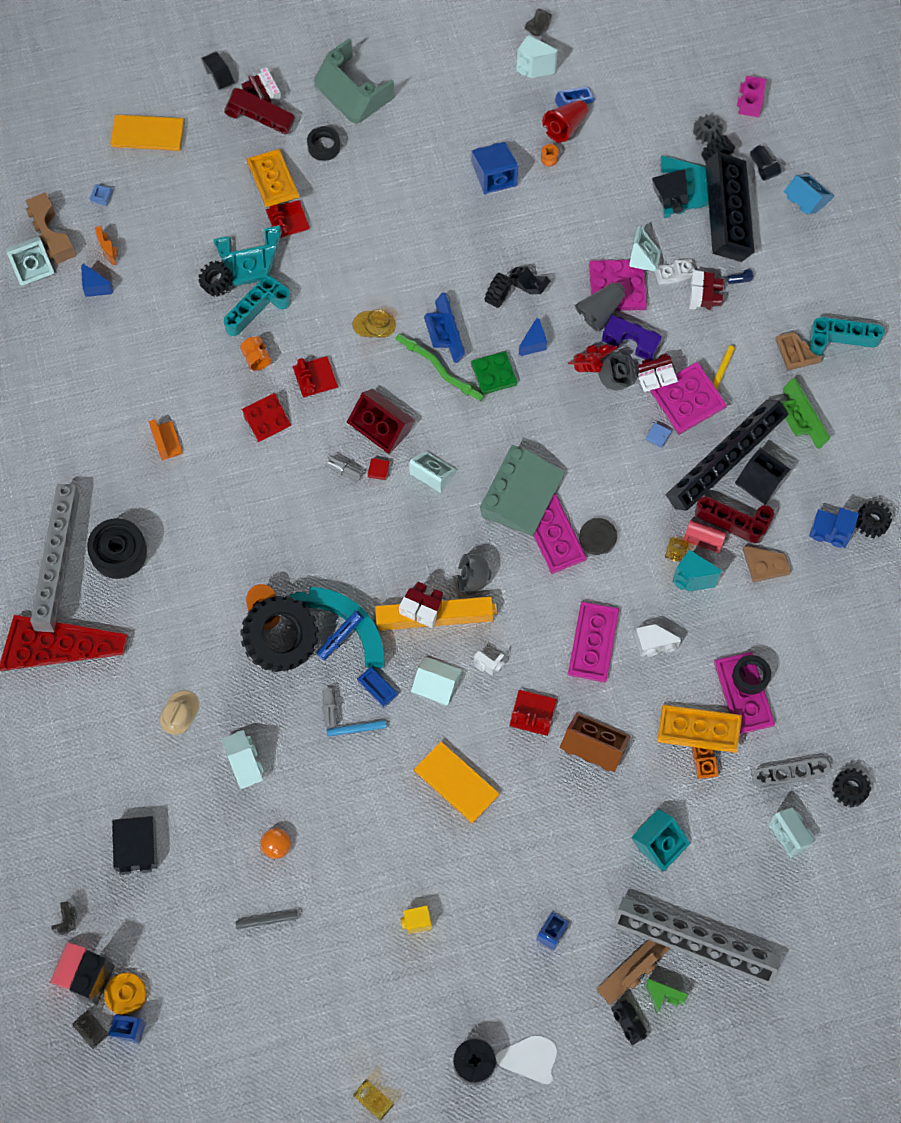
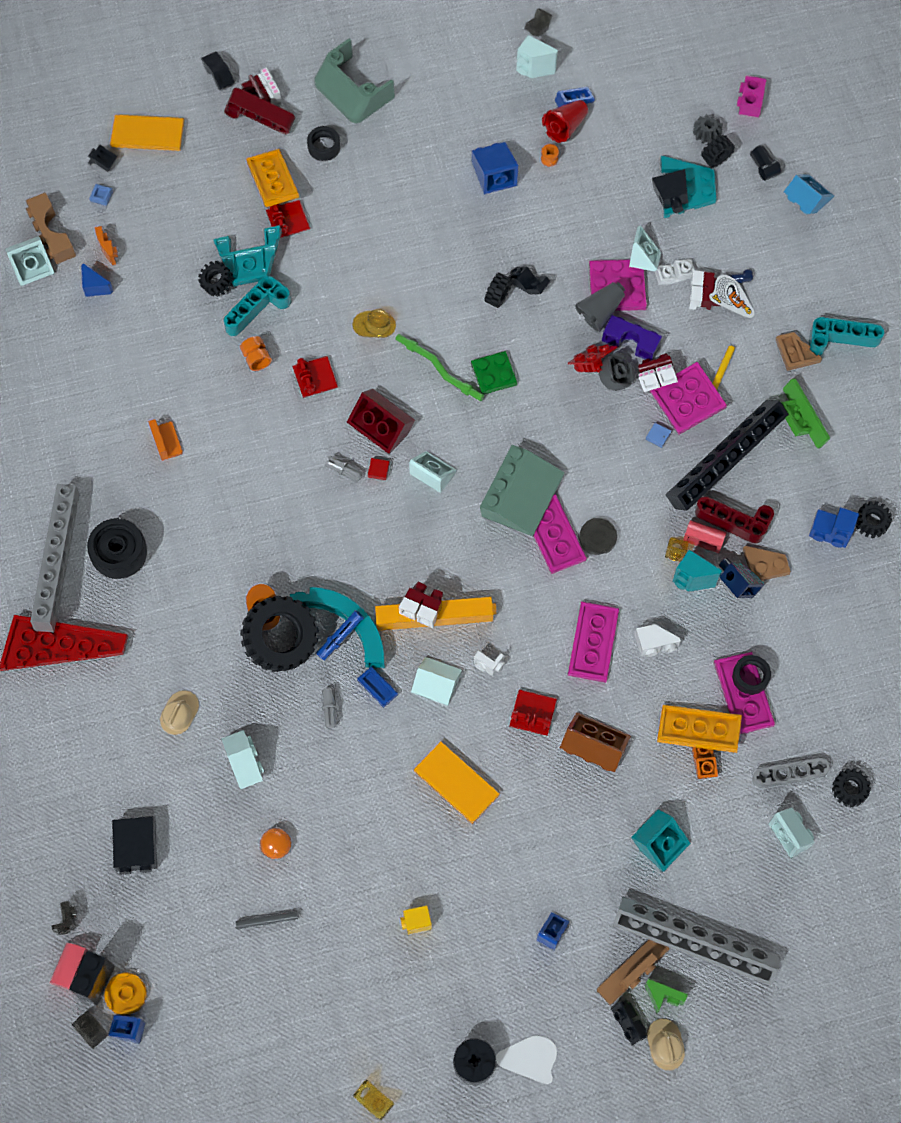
red hinge [241,393,291,442] -> none
dark azure bar [327,720,386,737] -> none
blue bracket [424,292,465,363] -> none
dark grey cylinder [457,553,491,592] -> none
blue slope [519,318,547,356] -> none
black brick [705,151,755,262] -> none
black slope [735,448,791,505] -> none
none -> black bracket [87,144,118,172]
none -> tan piece [647,1019,685,1070]
none -> sticker [709,275,754,318]
none -> dark blue torso [719,558,765,598]

